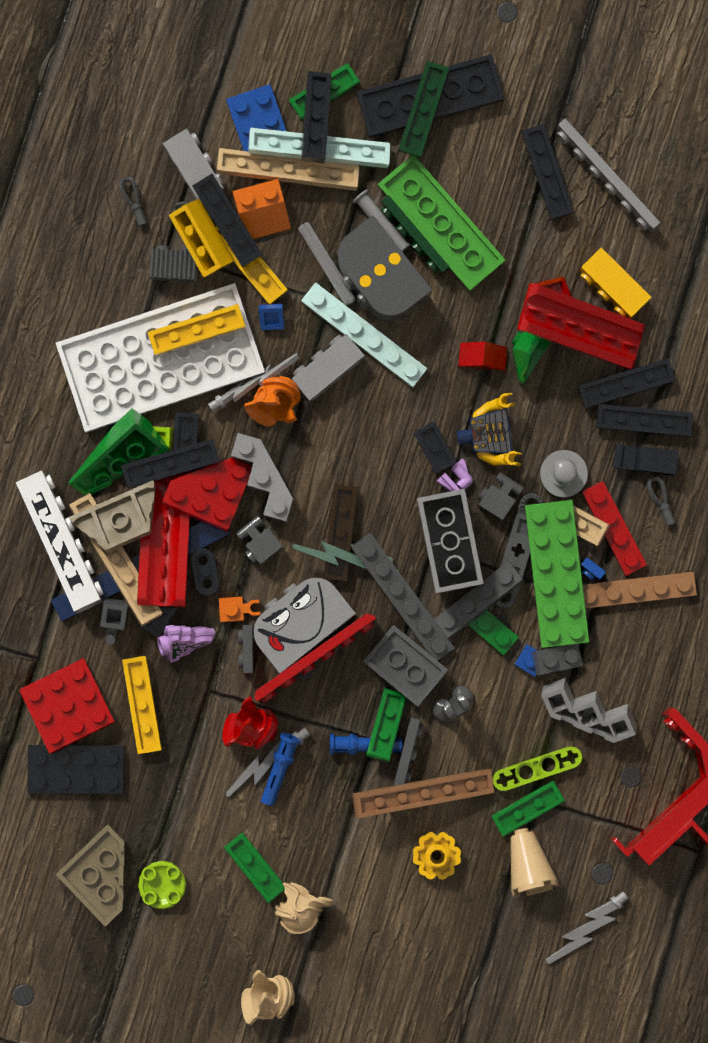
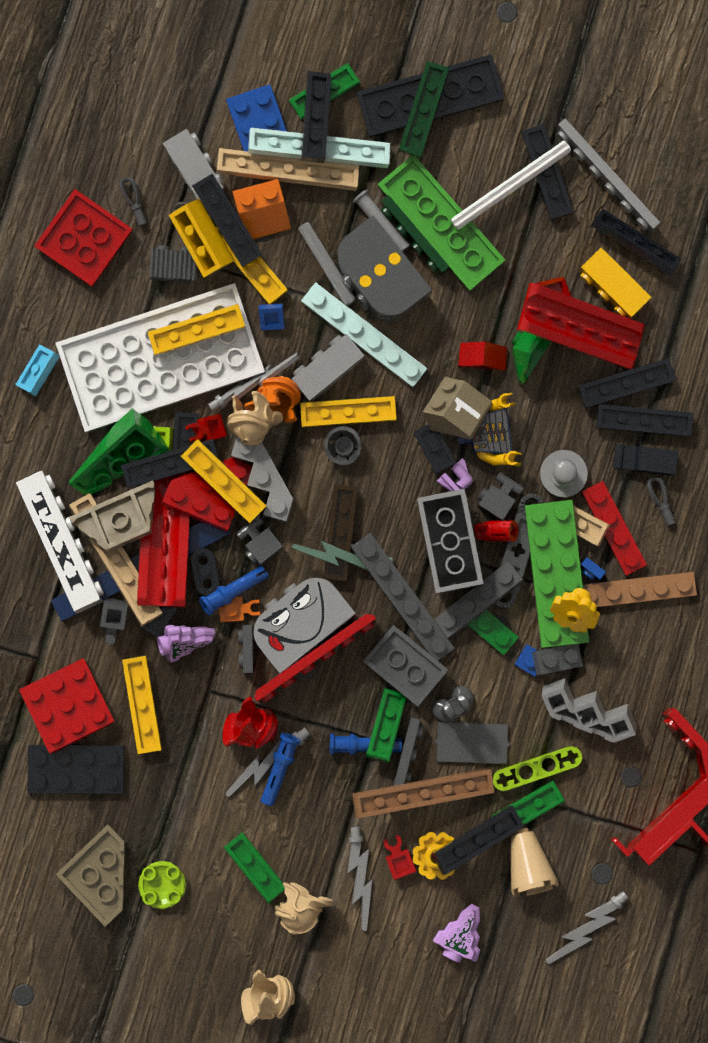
none -> medium azure plate [15,344,60,396]
none -> red plate [34,189,133,288]
none -> yellow plate [181,439,267,523]
none -> red plate [185,414,227,442]
none -> blue pin [199,565,269,616]
none -> tan helmet [228,391,283,446]
none -> yellow plate [300,396,396,428]
none -> dark grey helmet [324,426,362,465]
none -> light grey piece [347,826,372,931]
none -> red plate [383,834,416,880]
none -> dark tan slope [423,377,493,439]
none -> black plate [431,806,524,875]
none -> lavender rock [433,904,480,963]
none -> dark grey piece [435,722,510,764]
none -> white axle [451,141,571,230]
none -> red hinge [474,520,519,542]
none -> yellow plant [550,588,600,632]
none -> black plate [591,208,681,277]

